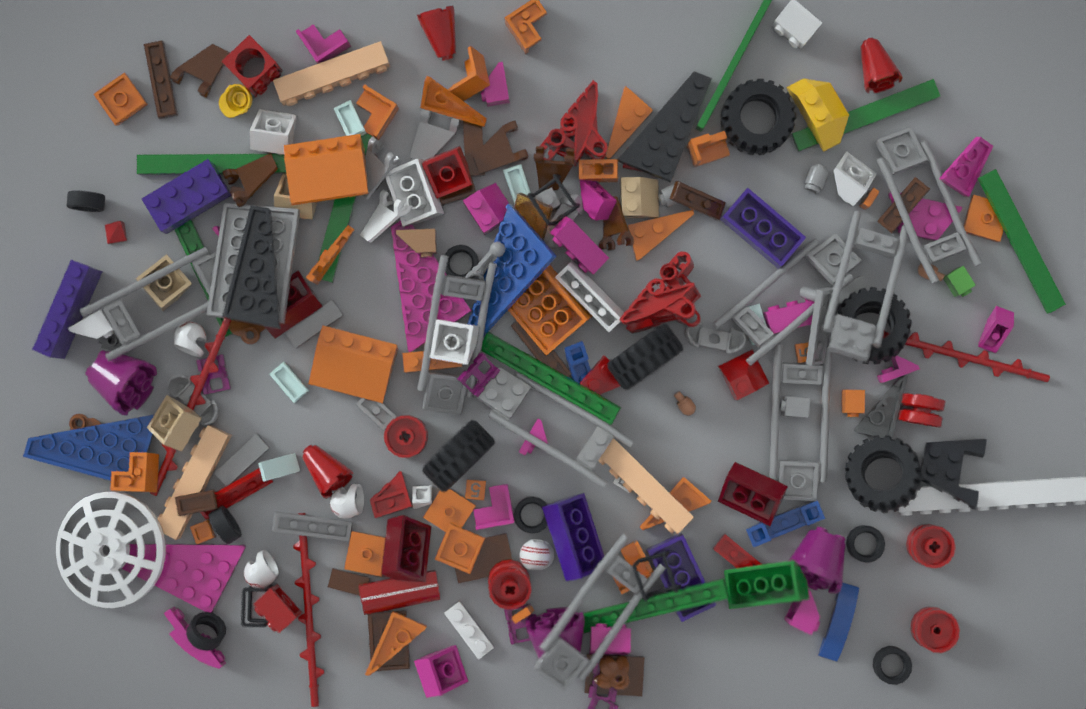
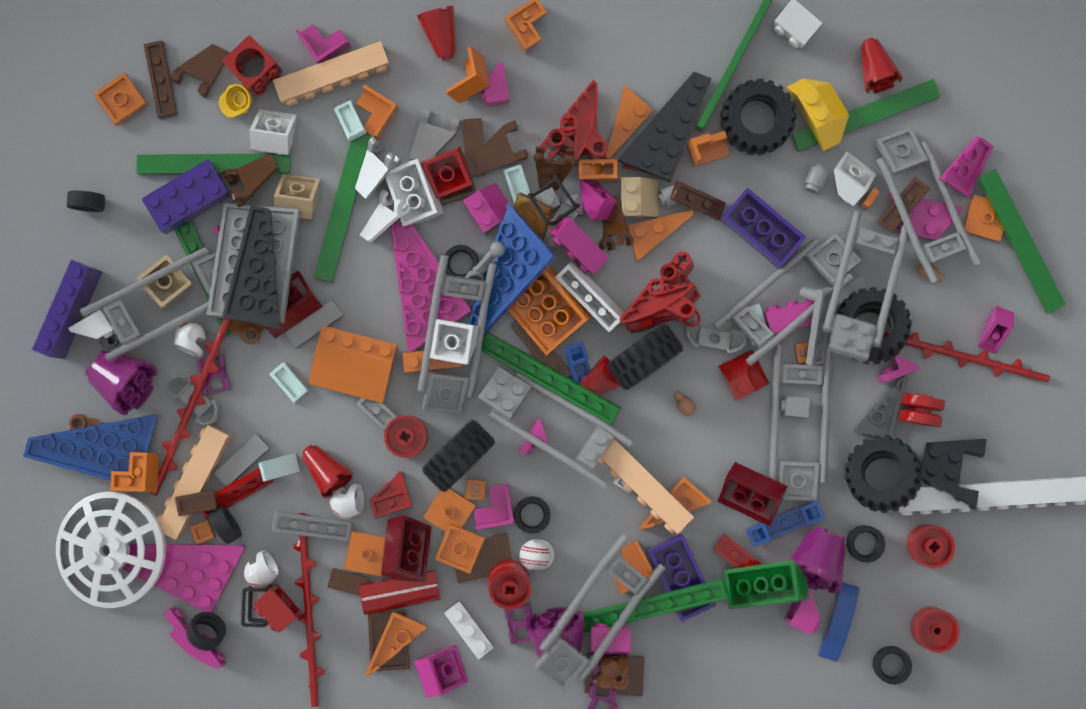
red slope [105,221,127,244] -> none
tan slope [147,395,202,452] -> none
orange slope [284,134,369,205] -> none
orange wing [306,225,355,285] -> none
medium nougat slope [396,229,437,258] -> none
white slope [412,485,432,509] -> none
orange wing [420,76,487,127] -> none
magenta piece [457,352,500,397] -> none
orange tile [512,605,535,624] -> none
dark purple brick [542,493,605,581] -> none
black piece [632,551,681,601] -> none
orange brick [841,390,865,417] -> none
bright green brick [943,266,975,297] -> none

